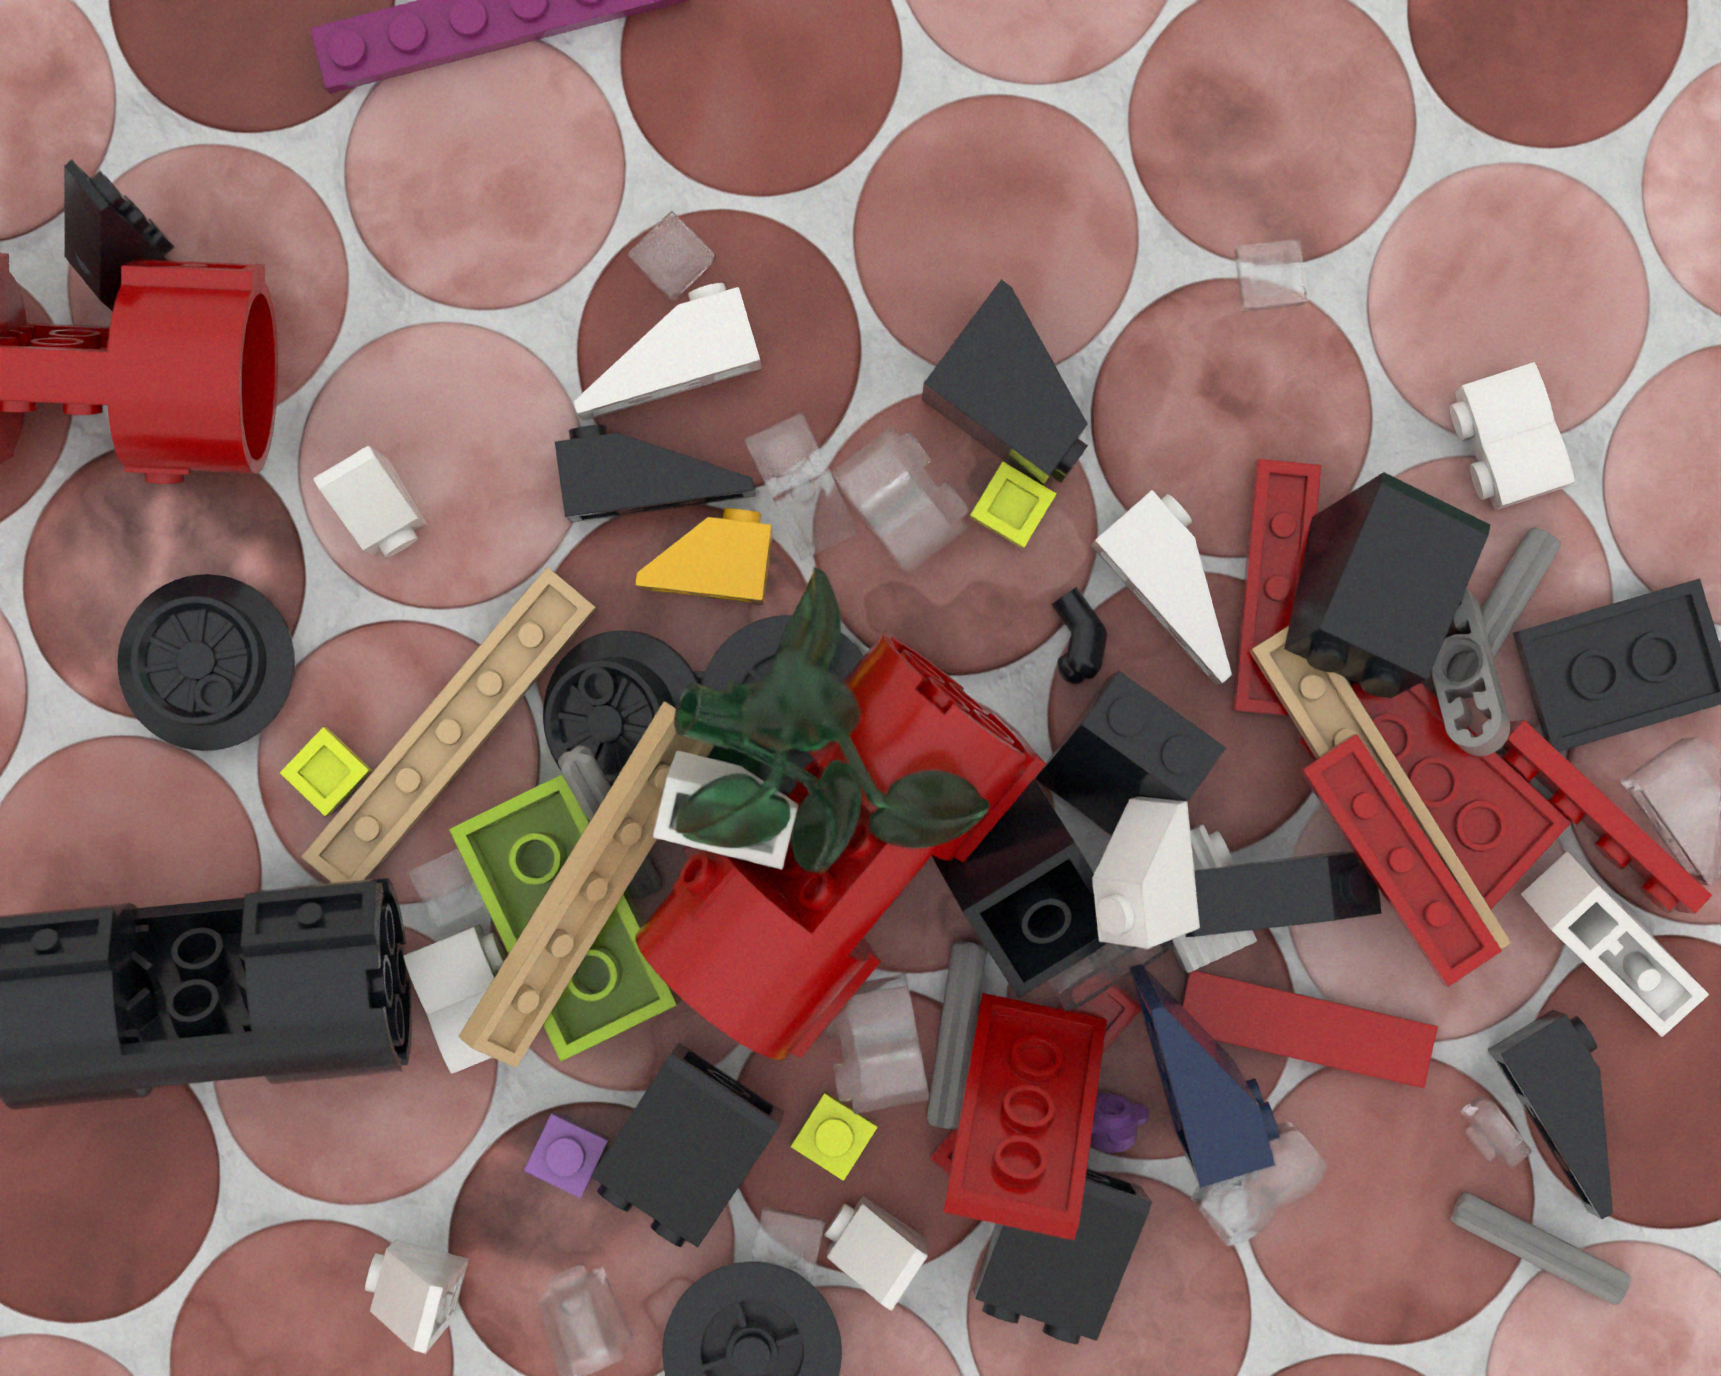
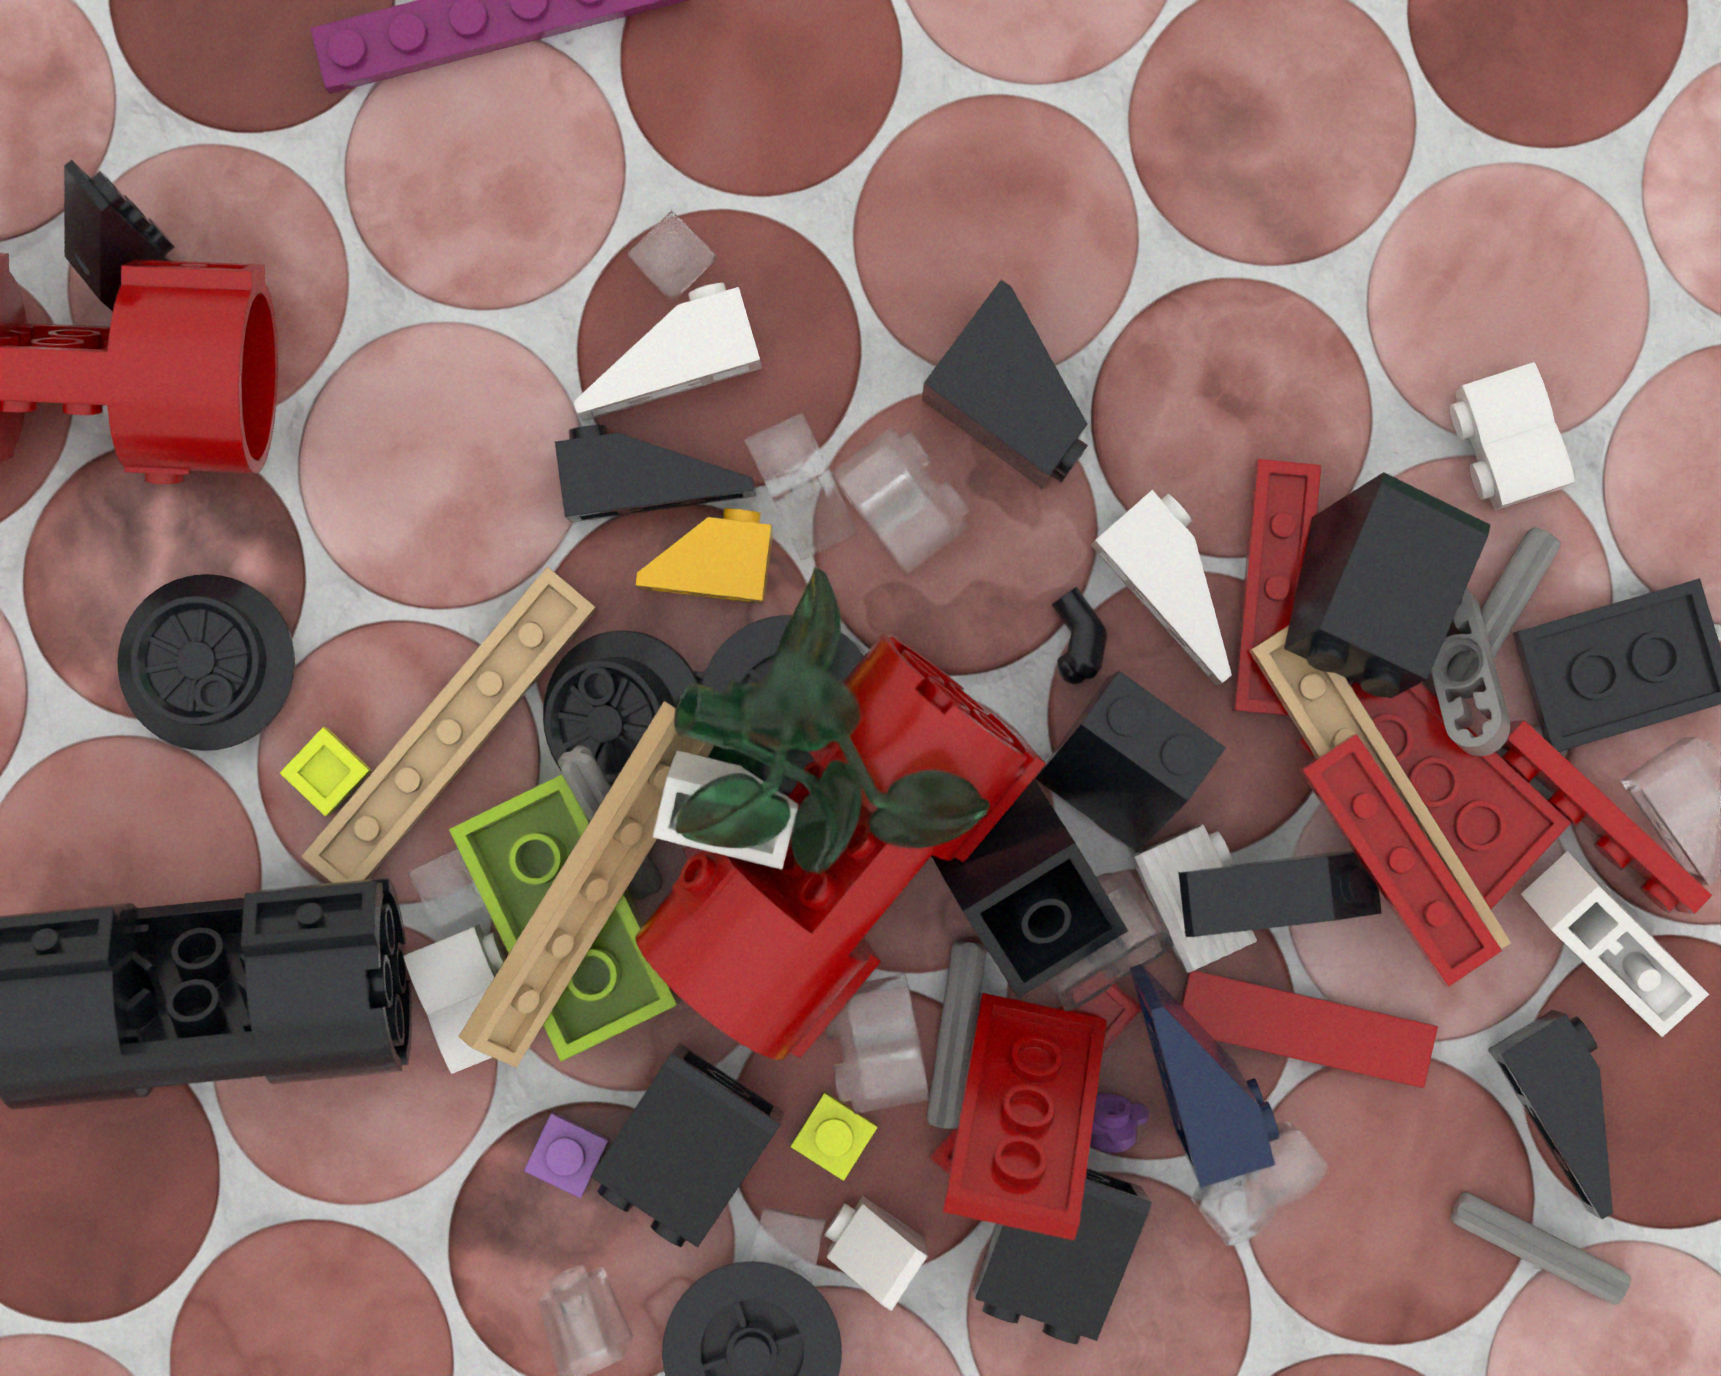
white slope [313,445,427,558] -> none
white slope [365,1240,469,1354] -> none
neon yellow plate [969,461,1057,549] -> none
white slope [1092,796,1200,949] -> none
clear plate [1234,239,1307,312] -> none
clear plate [1461,1095,1533,1167] -> none

